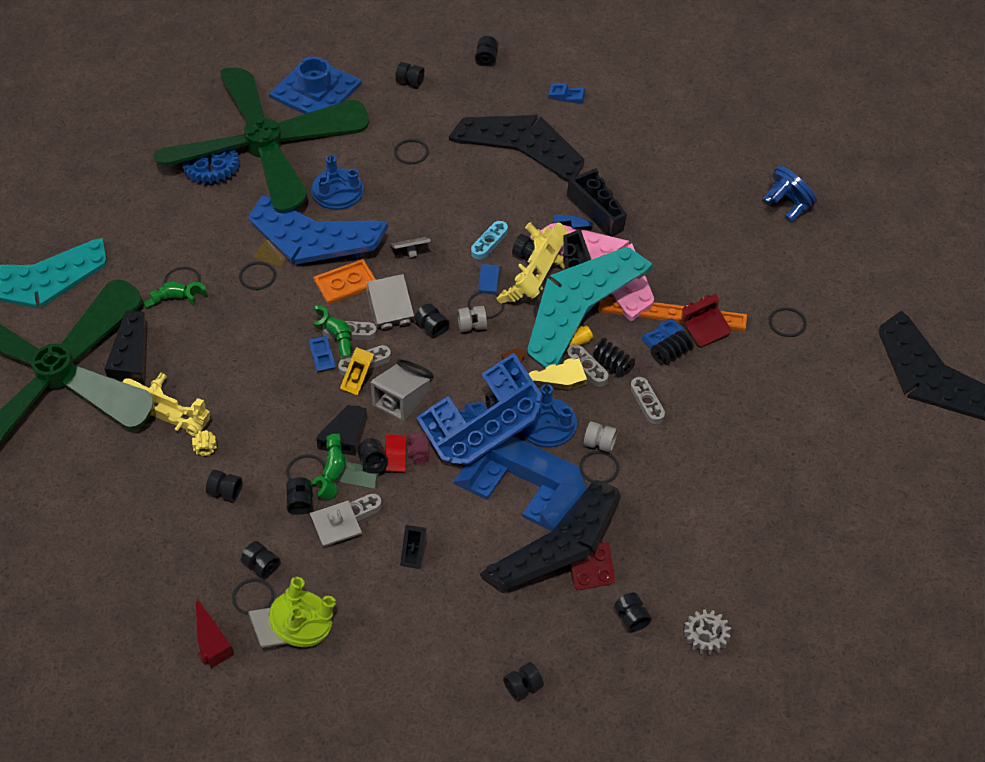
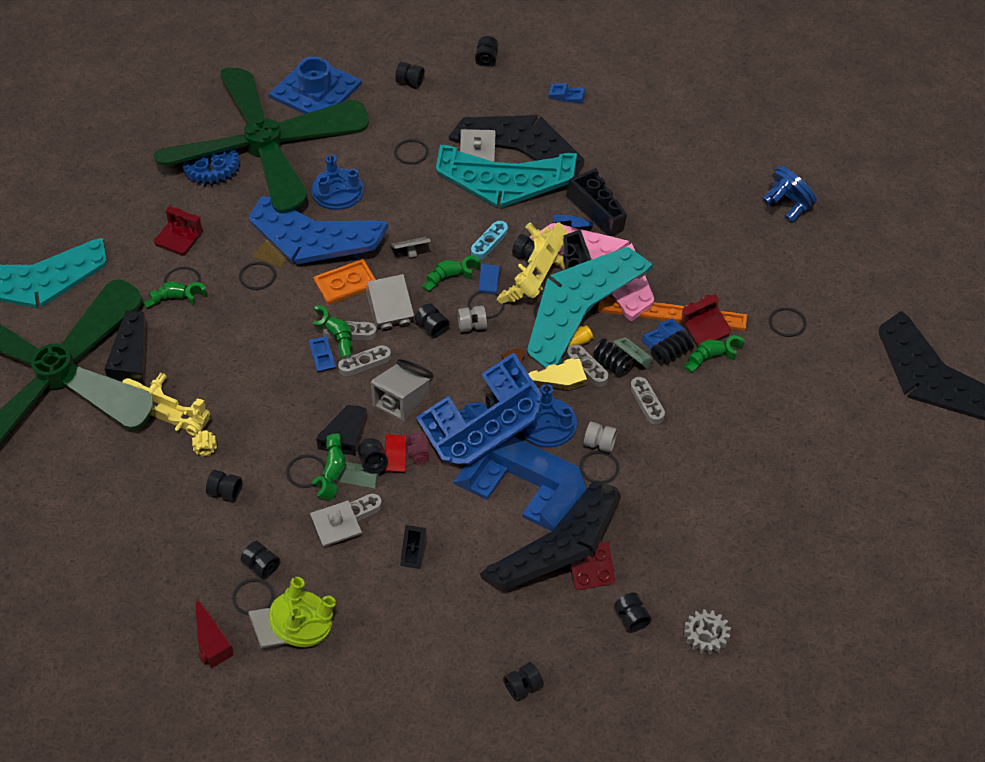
black wheel [286,477,313,515] -> none
yellow slope [340,347,374,396] -> none
none -> dark red bracket [154,206,203,255]
none -> green piece [421,256,481,292]
none -> teal wing [436,145,577,208]
none -> light grey piece [460,129,495,162]
none -> sand green slope [614,337,653,369]
none -> green piece [683,335,745,373]

